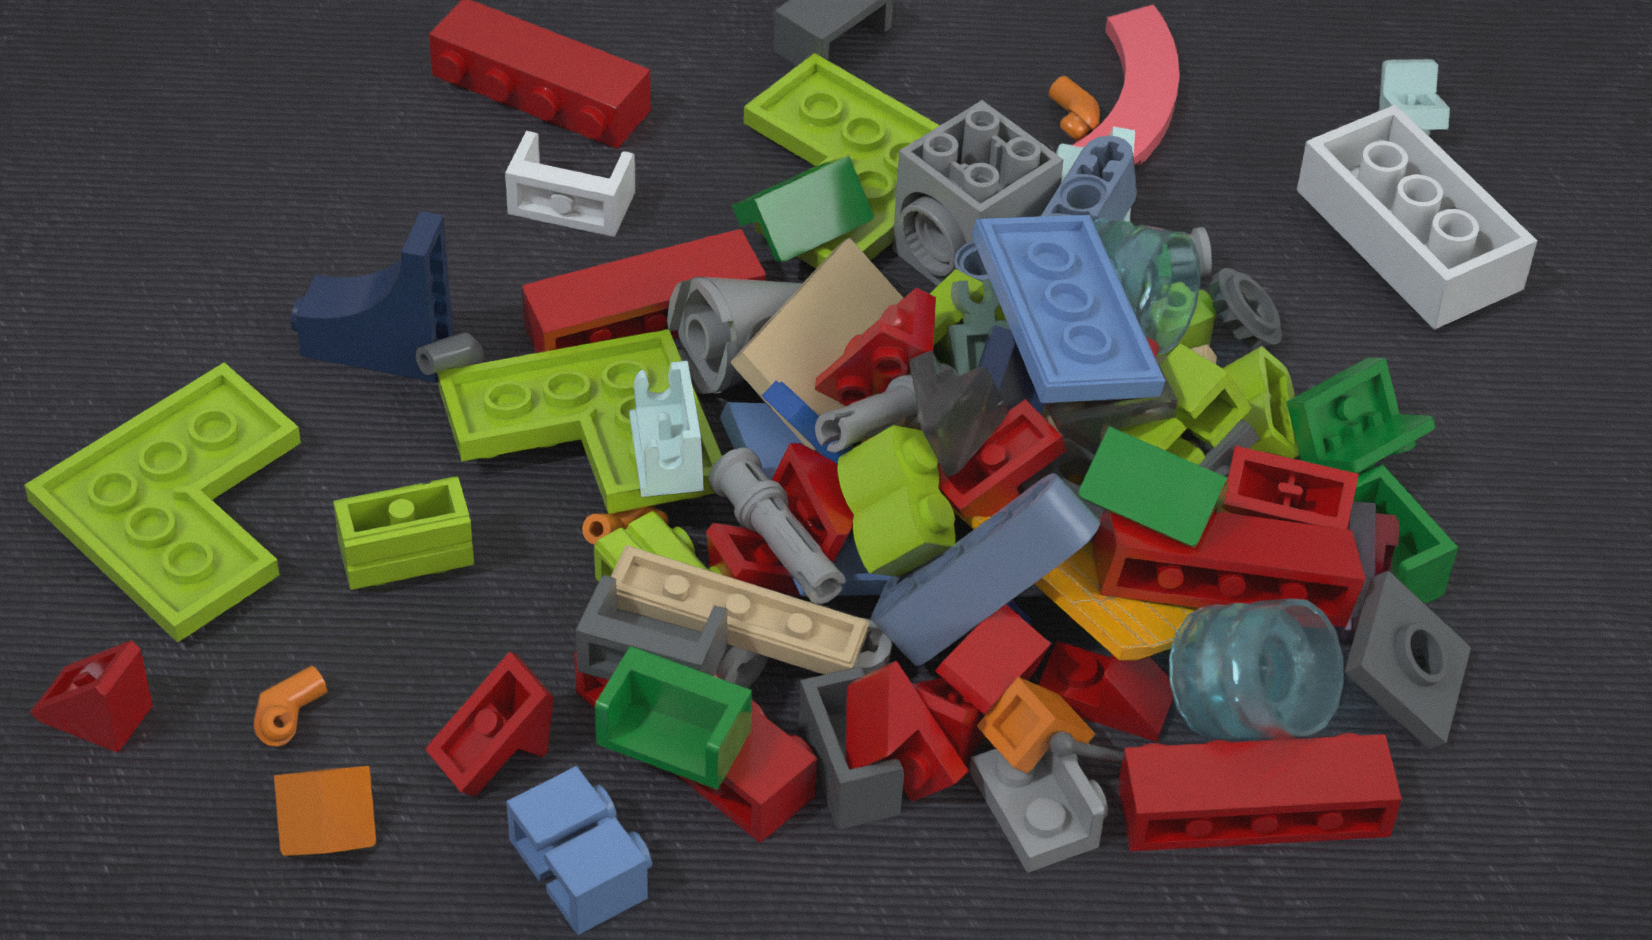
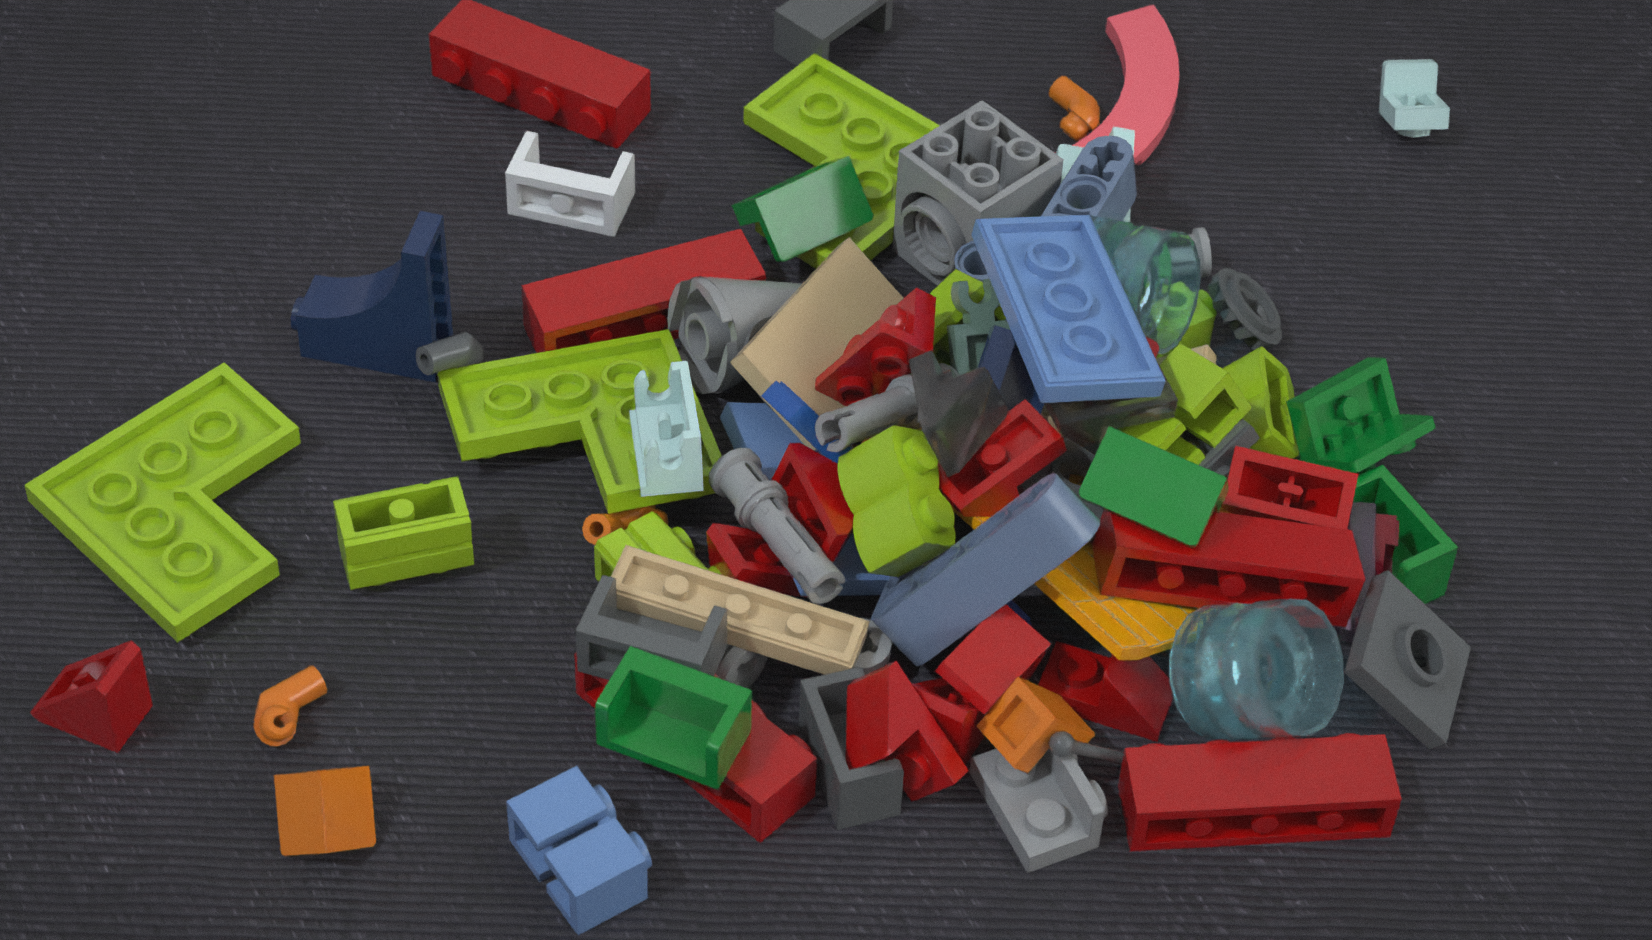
red slope [425,651,554,797] -> none
white brick [1297,105,1537,329] -> none

